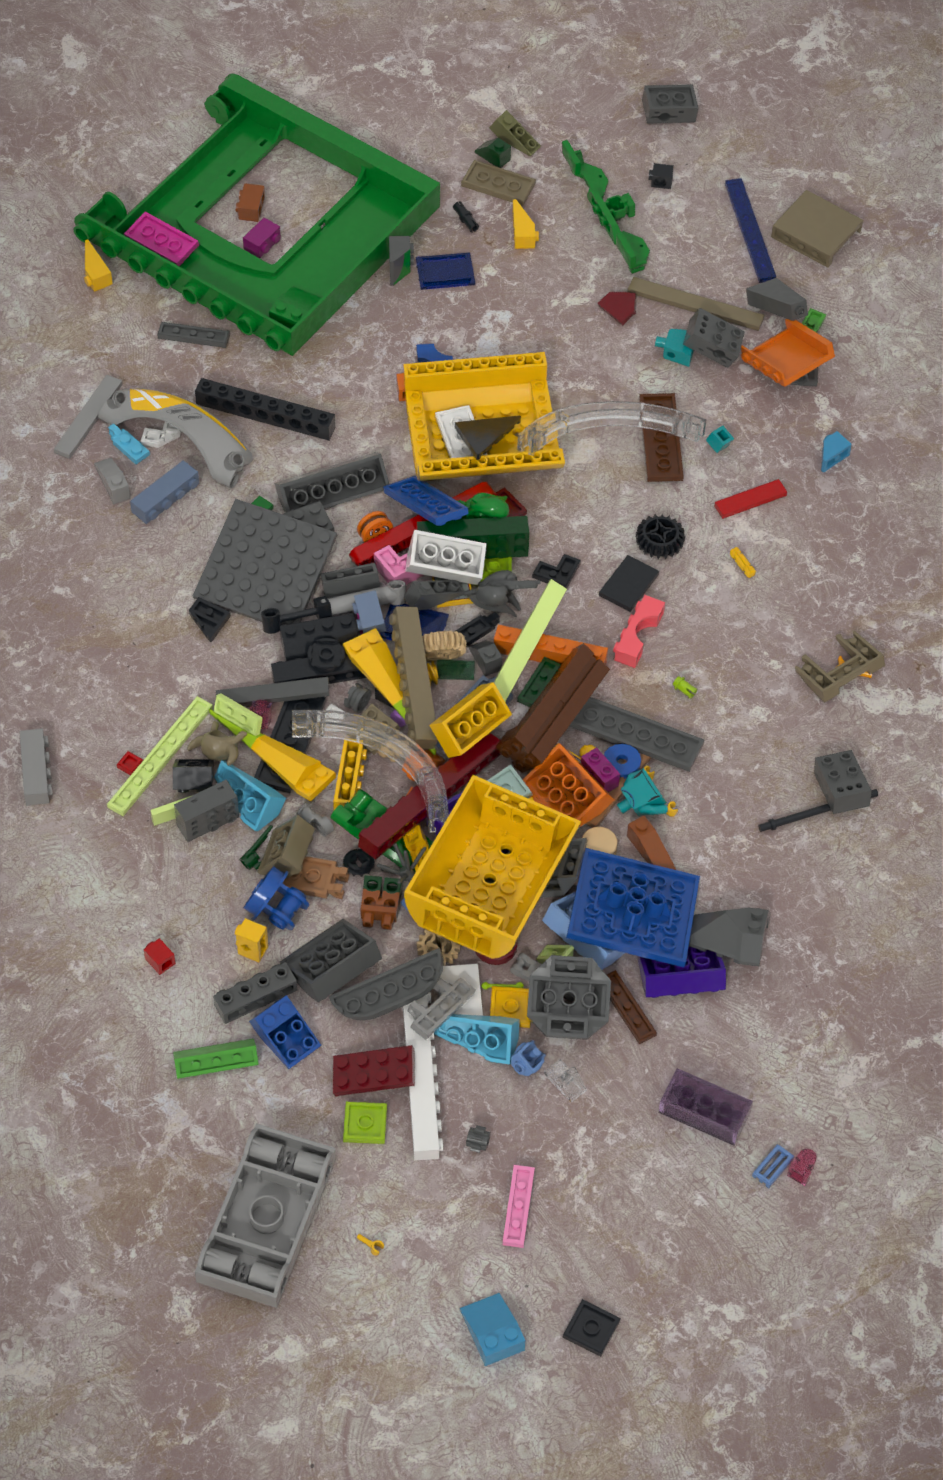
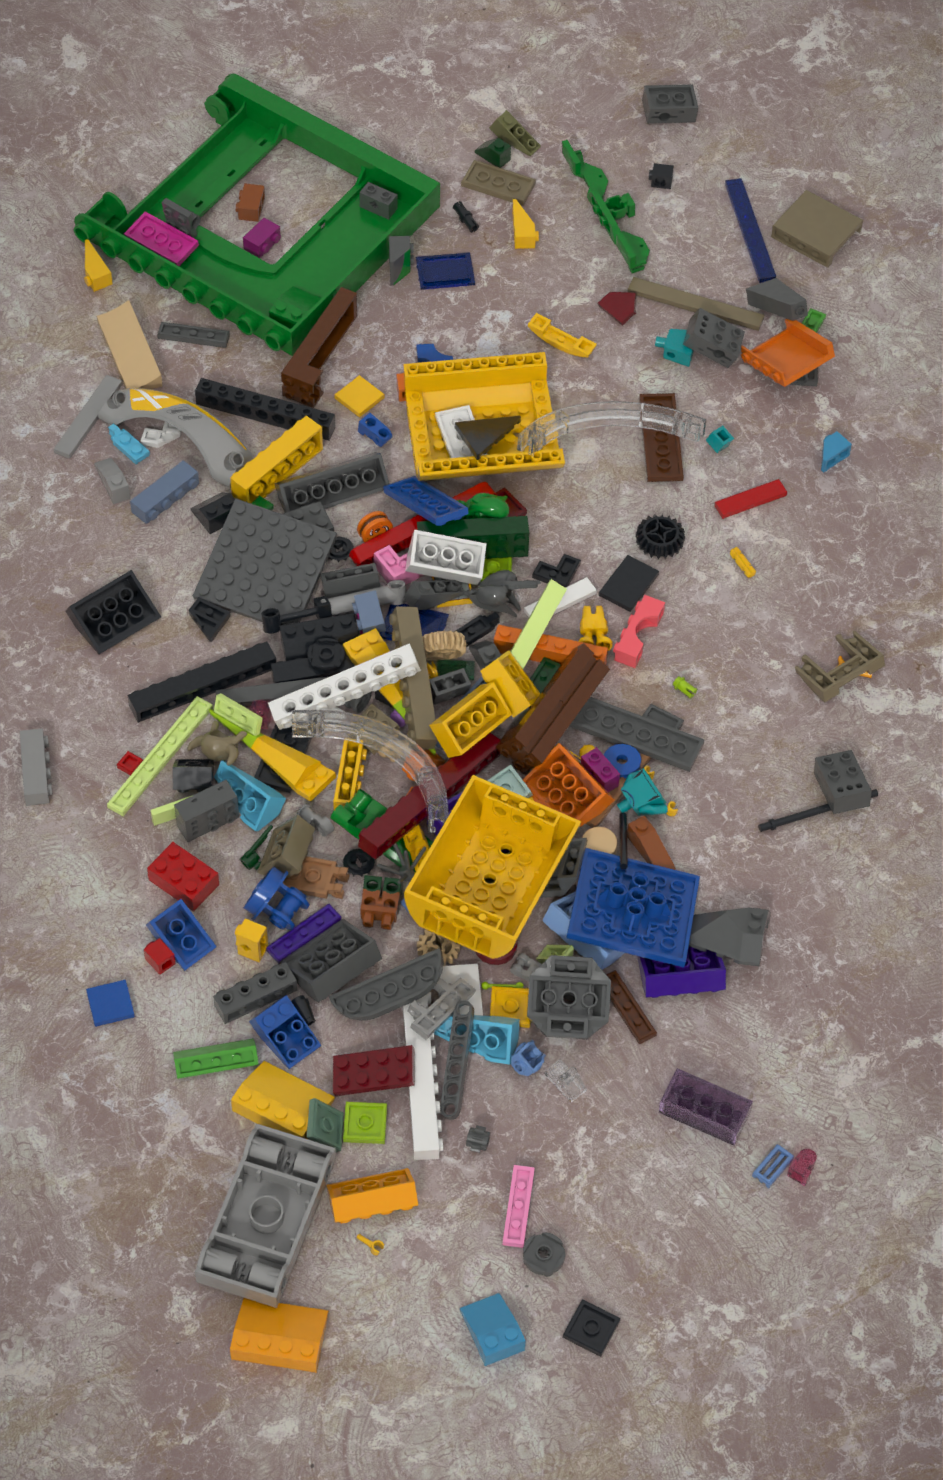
none -> black slope [65,570,161,655]
none -> blue tile [86,980,135,1027]
none -> tan arch [97,300,162,389]
none -> black brick [127,641,277,723]
none -> blue slope [146,899,217,971]
none -> red brick [147,842,219,912]
none -> dark grey plate [162,198,201,238]
none -> black slope [191,492,235,534]
none -> yellow brick [230,416,323,504]
none -> light orange slope [230,1298,329,1373]
none -> yellow slope [231,1061,335,1140]
none -> dark purple tile [266,904,341,964]
none -> white brick [268,643,421,729]
none -> reddish brown brick [281,287,357,408]
none -> black cone [291,995,316,1026]
none -> sand green tile [307,1098,344,1152]
none -> light orange slope [326,1168,418,1223]
none -> black gear [329,536,354,563]
none -> yellow tile [334,375,385,418]
none -> blue leg [358,412,393,447]
none -> dark grey brick [359,182,398,220]
none -> dark grey brick [429,668,471,705]
none -> dark grey beam [440,1000,474,1120]
none -> yellow slope [480,650,540,718]
none -> dark grey plate [523,1232,565,1277]
none -> white tile [524,577,597,618]
none -> yellow slope [527,313,597,357]
none -> yellow piece [578,606,613,651]
none -> black bar [619,813,628,869]
none -> dark grey tile [642,704,684,730]

